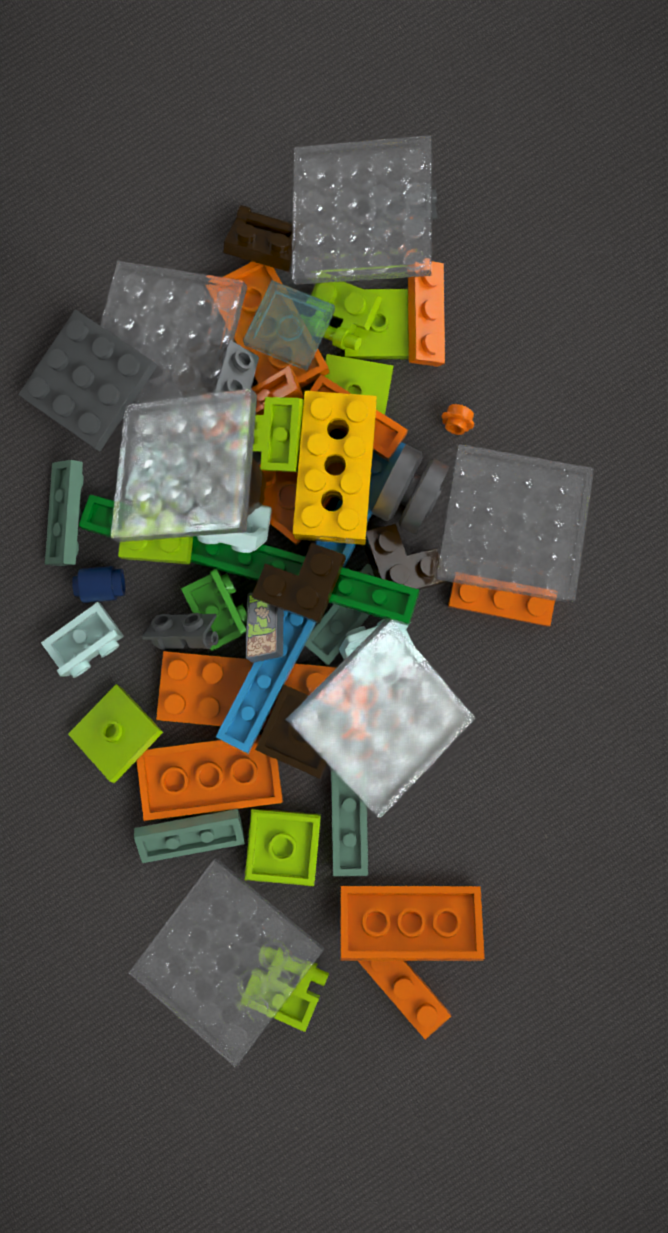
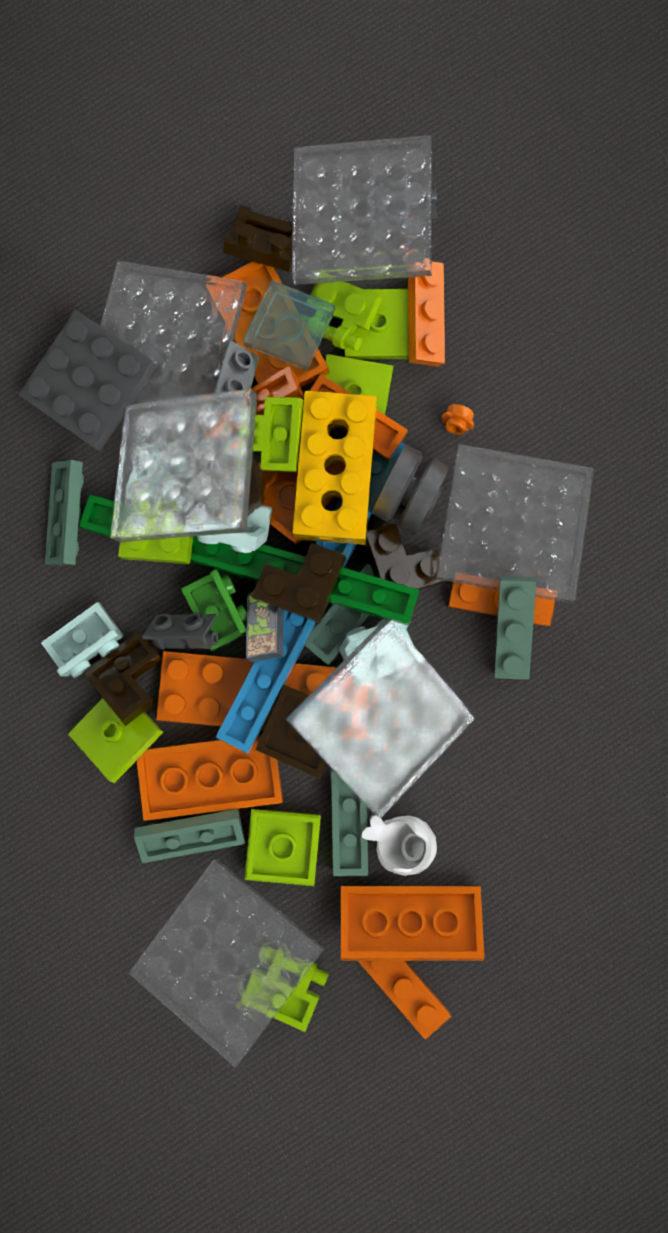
dark blue brick [72,566,126,603] -> none
none -> dark brown plate [83,631,162,726]
none -> white hat [362,815,437,876]
none -> sand green plate [494,576,536,680]

